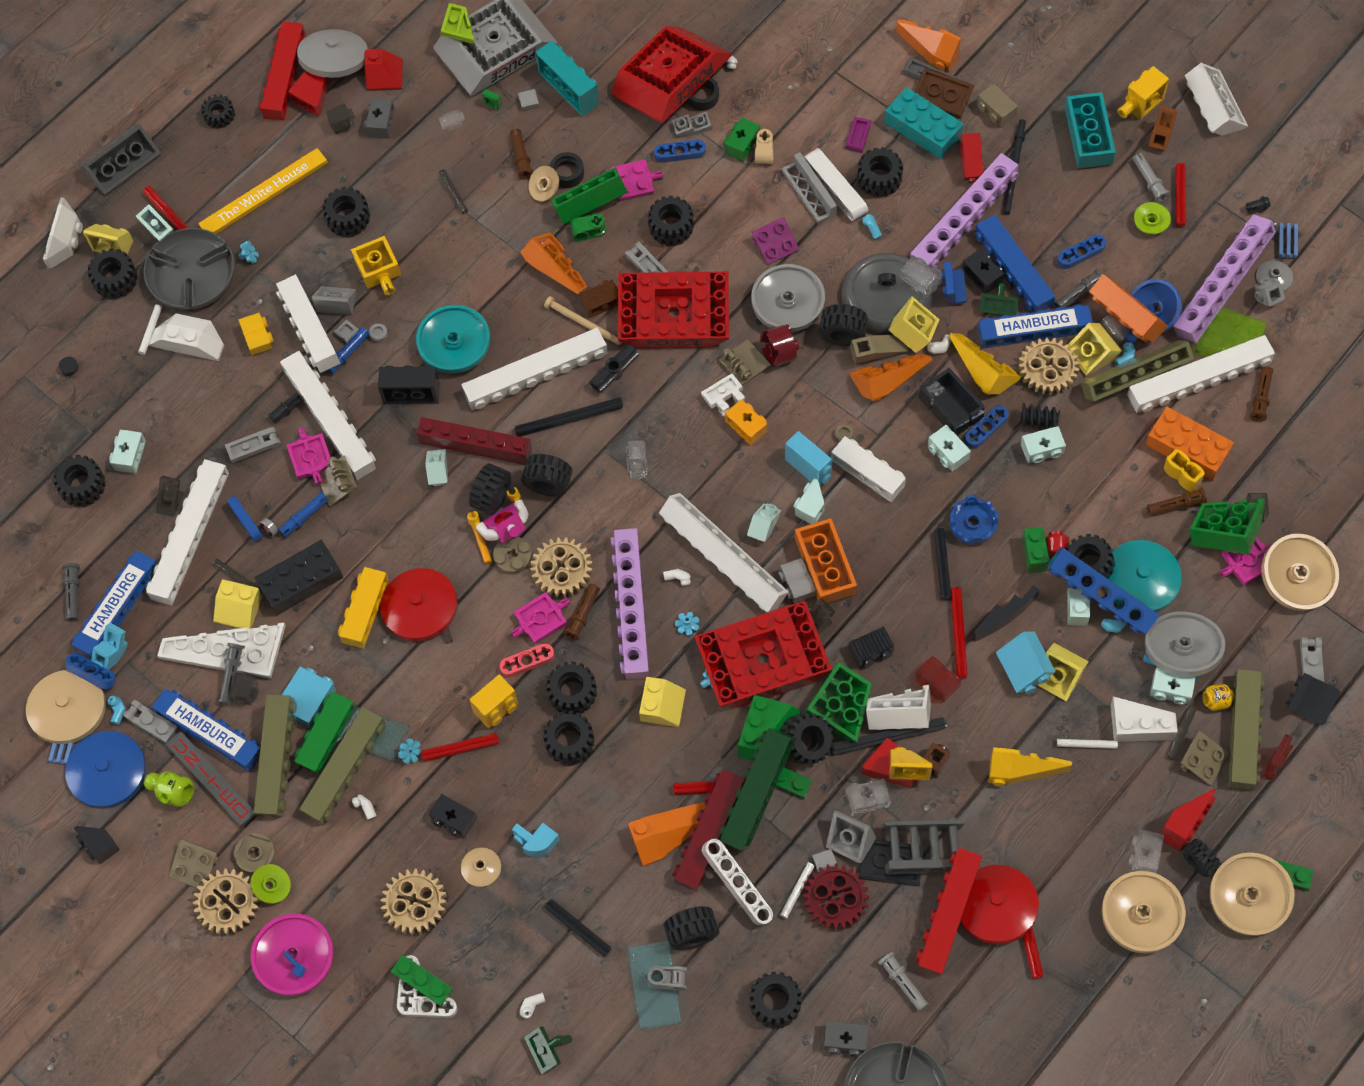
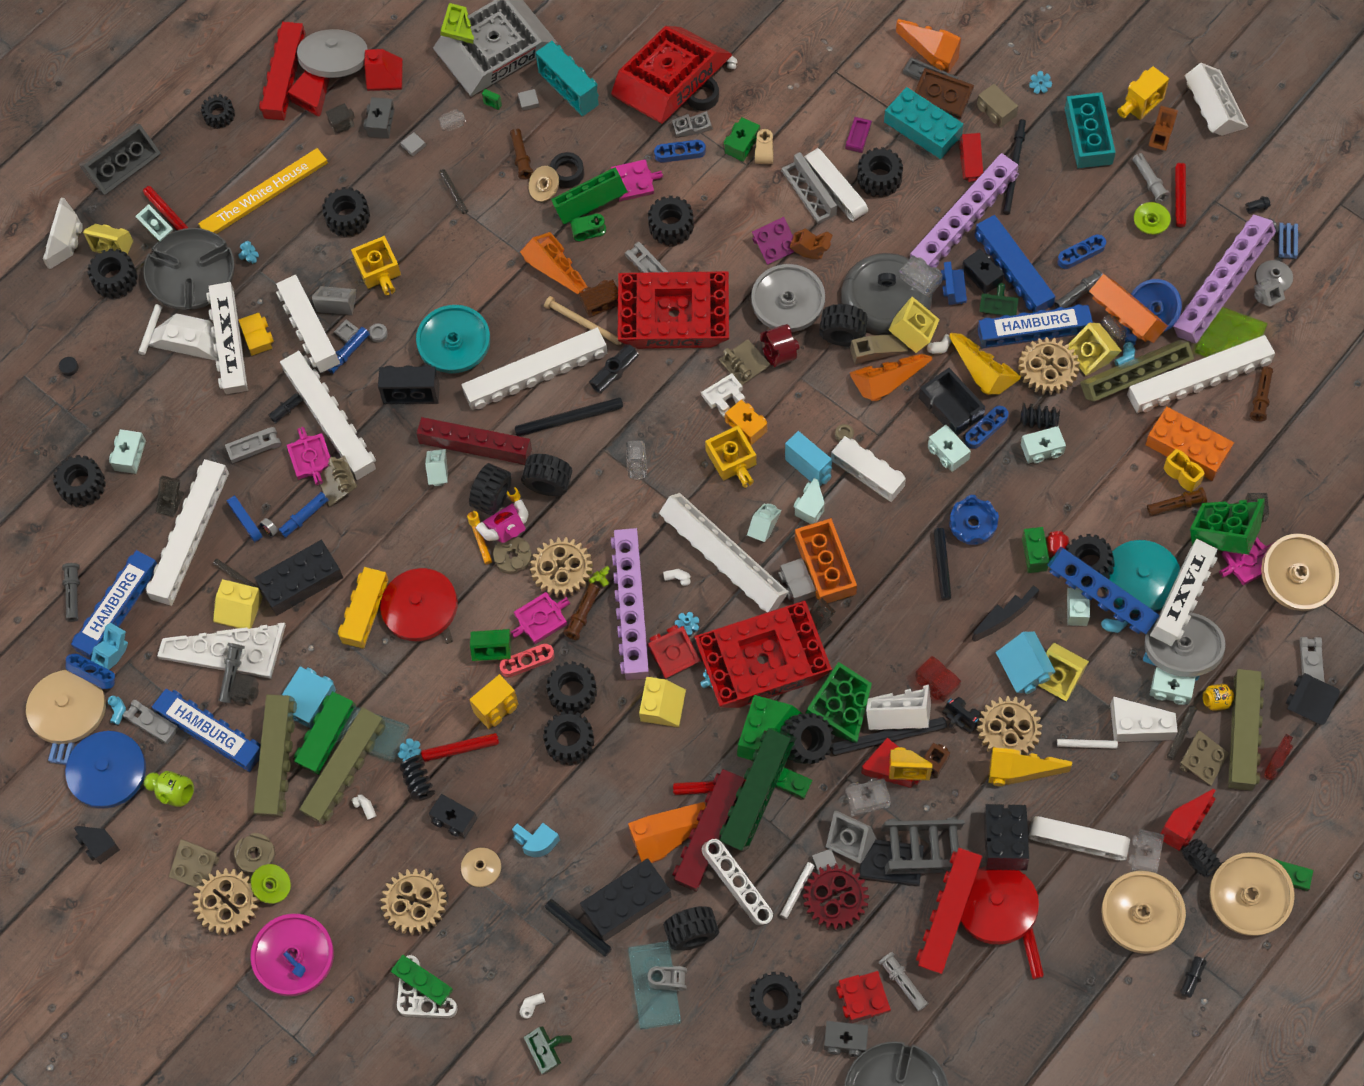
dark grey tile [166,731,257,827] -> none
black brick [848,627,895,668] -> none
medium azure arm [862,214,882,239] -> none
red axle [951,587,968,679] -> none
none -> white brick [206,282,248,395]
none -> black piece [399,755,435,801]
none -> light grey tile [400,132,426,156]
none -> green brick [470,629,511,661]
none -> black brick [580,858,671,942]
none -> lime plant [589,566,610,587]
none -> red plate [647,625,700,678]
none -> yellow brick [705,425,757,488]
none -> dark orange brick [789,228,833,259]
none -> red plate [836,971,891,1023]
none -> black hips [942,697,981,734]
none -> tan gear [977,696,1042,755]
none -> black piece [984,804,1029,871]
none -> white beam [1028,816,1130,861]
none -> medium azure plant [1029,71,1052,94]
none -> white brick [1150,539,1218,646]
none -> black axle [1180,956,1207,998]

